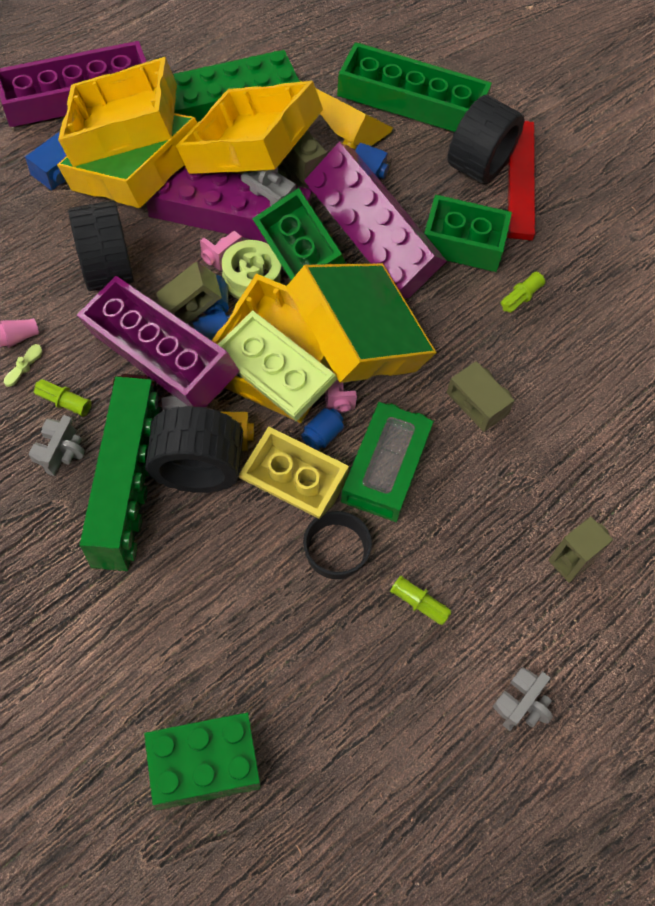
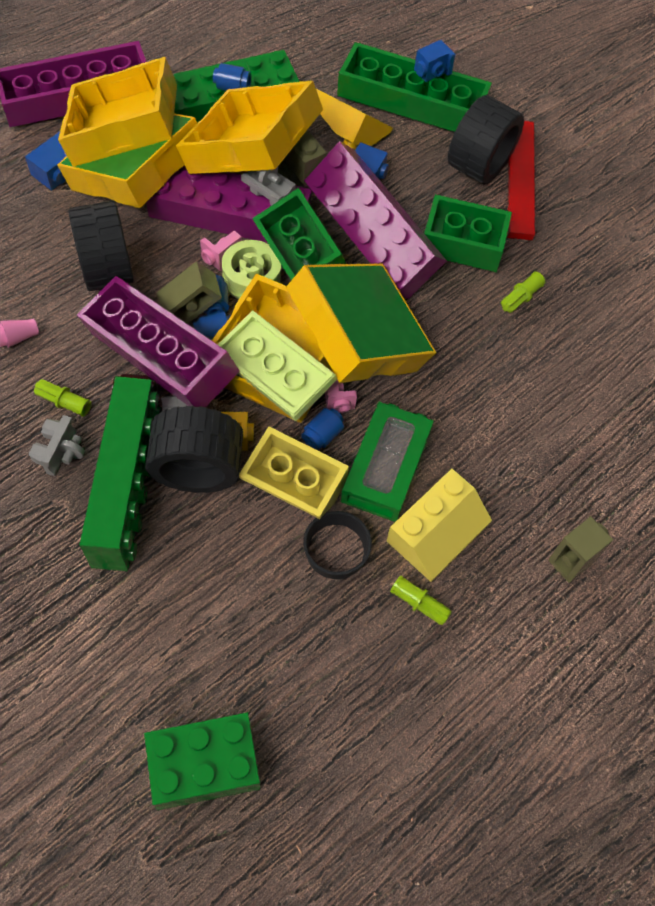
yellowish green piece [4,344,43,387] -> none
olive brick [447,361,515,432] -> none
light grey hips [492,667,553,731] -> none
none -> blue brick [213,63,251,91]
none -> light yellow slope [386,469,492,582]
none -> blue brick [414,39,456,82]

